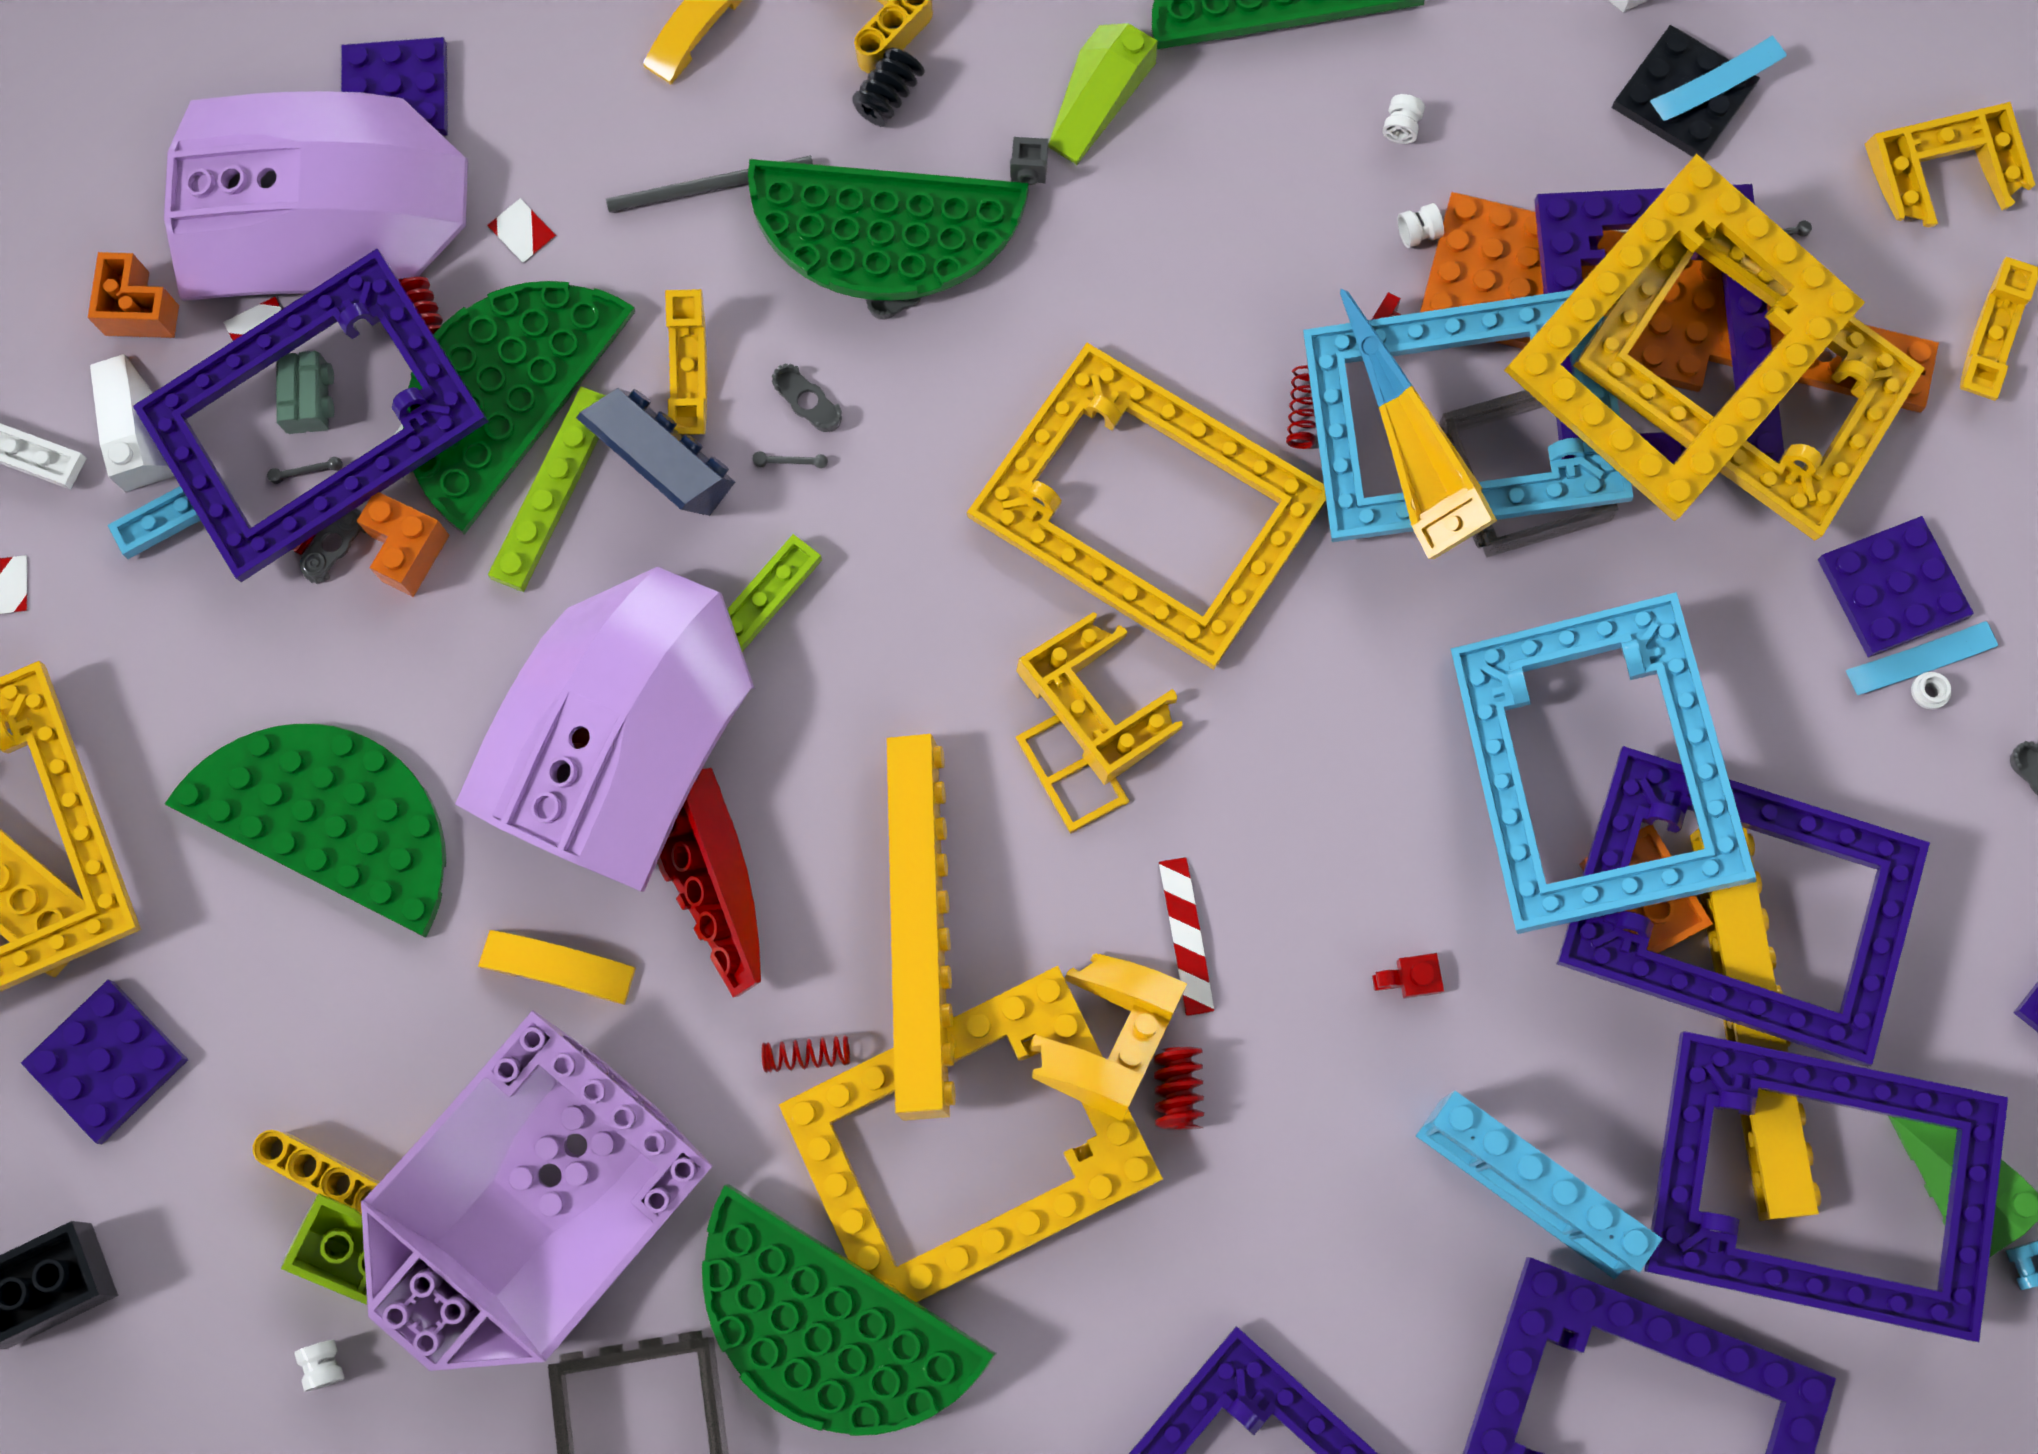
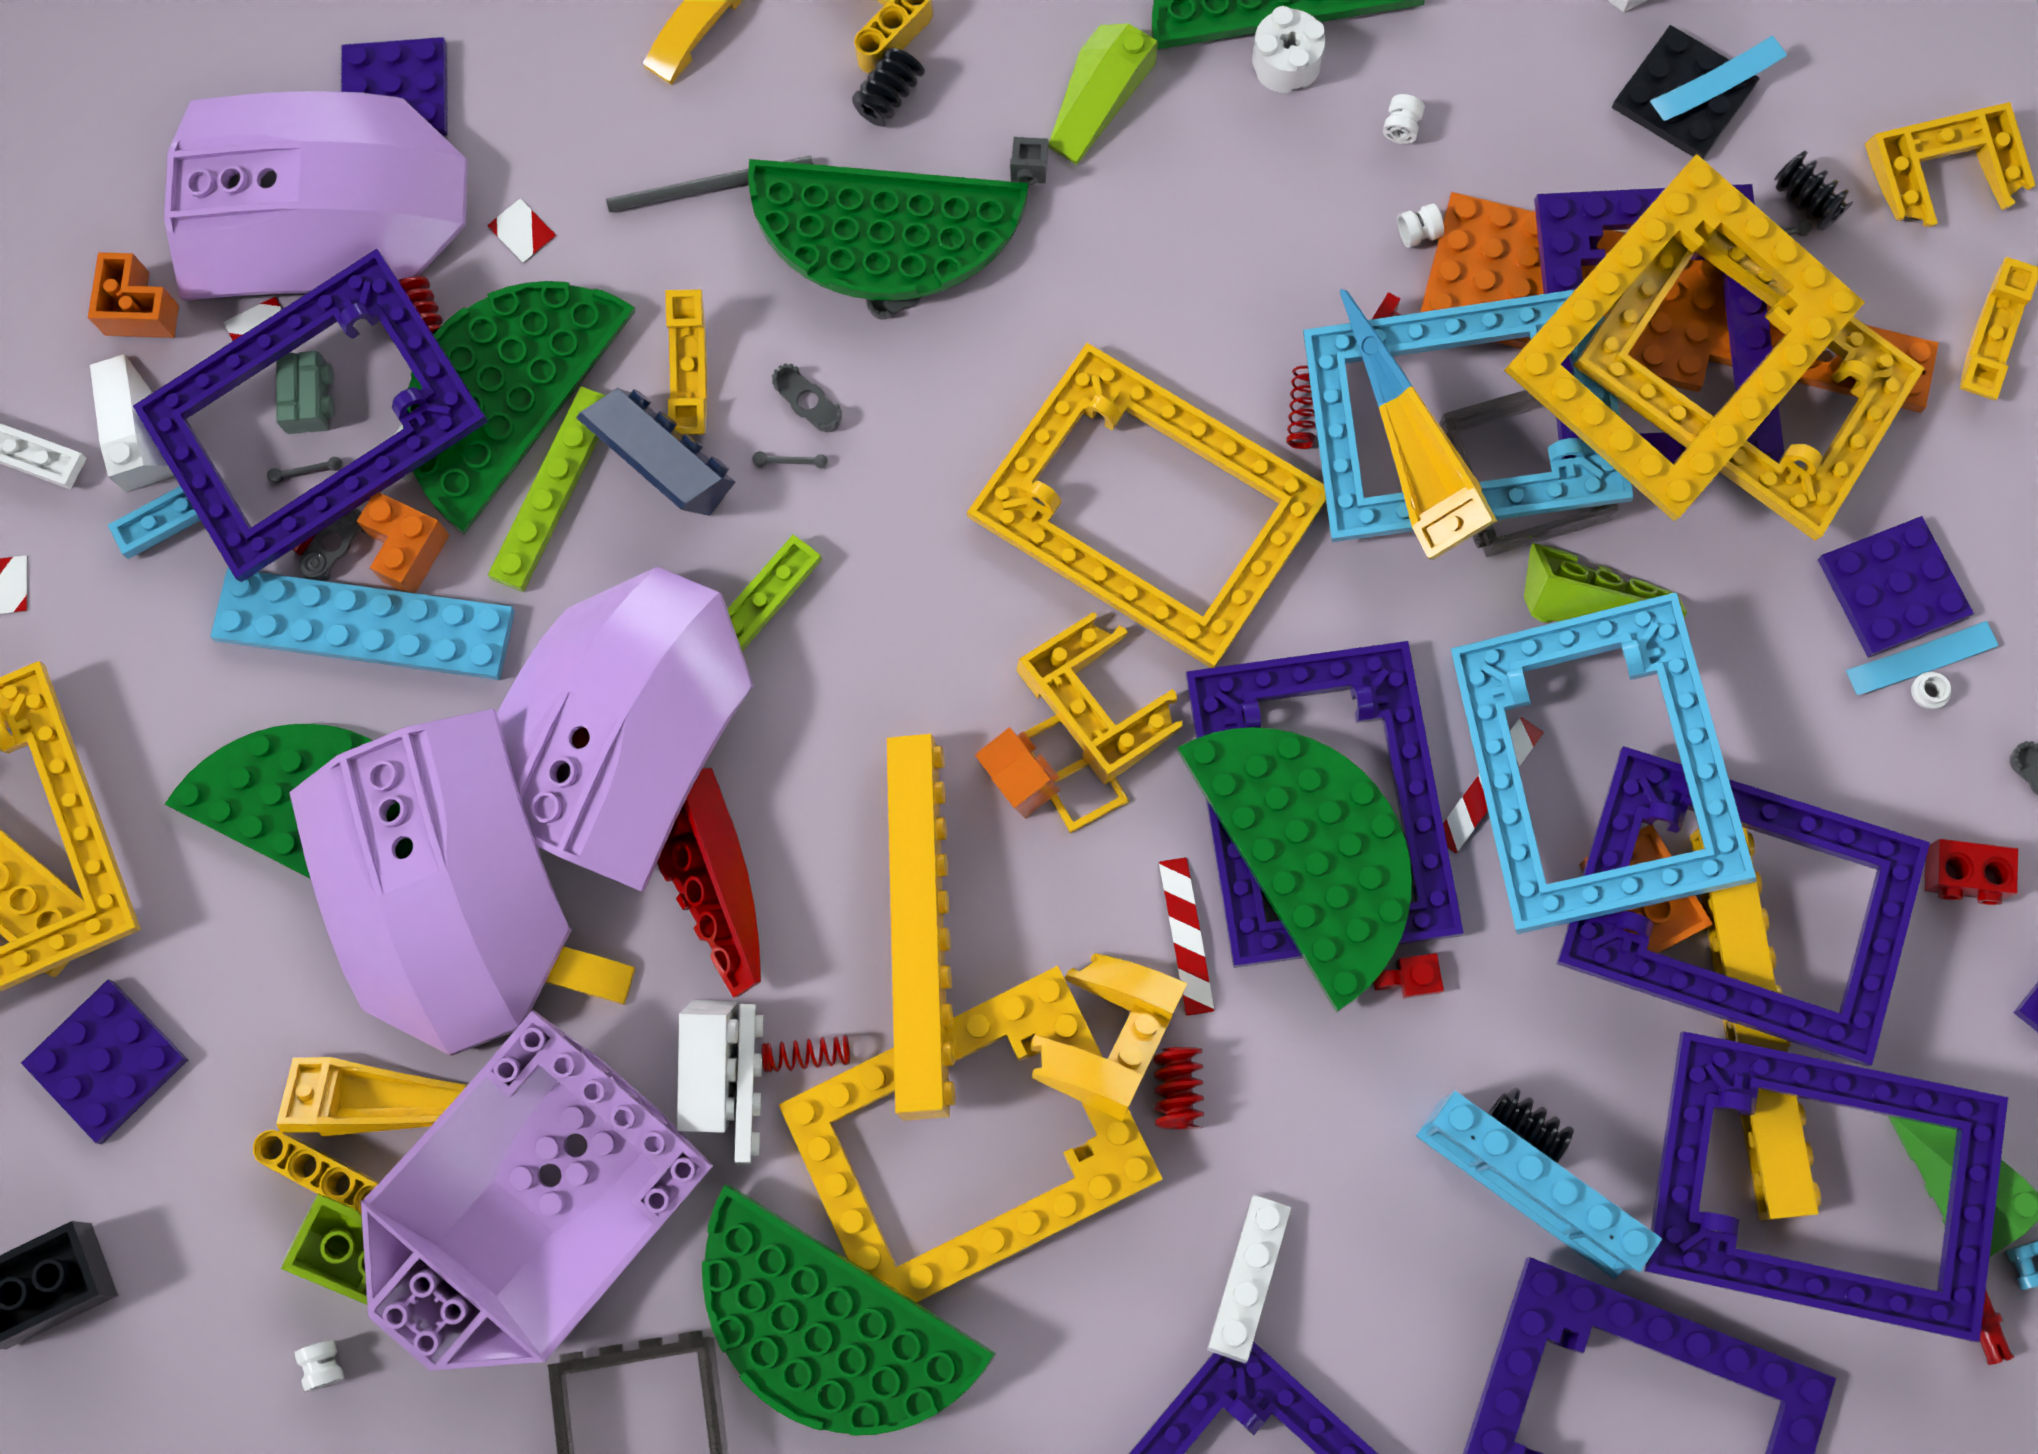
none -> medium azure plate [210,568,515,680]
none -> yellow plate [276,1057,467,1136]
none -> lavender wedge [289,709,572,1056]
none -> white wedge [677,1000,739,1133]
none -> white plate [734,1004,764,1165]
none -> orange brick [974,727,1061,819]
none -> green plate [1177,727,1412,1013]
none -> dark purple plate [1186,641,1464,968]
none -> white plate [1207,1195,1291,1364]
none -> white brick [1252,6,1325,93]
none -> sticker [1443,717,1544,853]
none -> black piece [1488,1088,1574,1163]
none -> lime wedge [1524,543,1687,623]
none -> black piece [1774,150,1853,231]
none -> red brick [1924,839,2018,905]
none -> red pin [1980,1290,2014,1365]

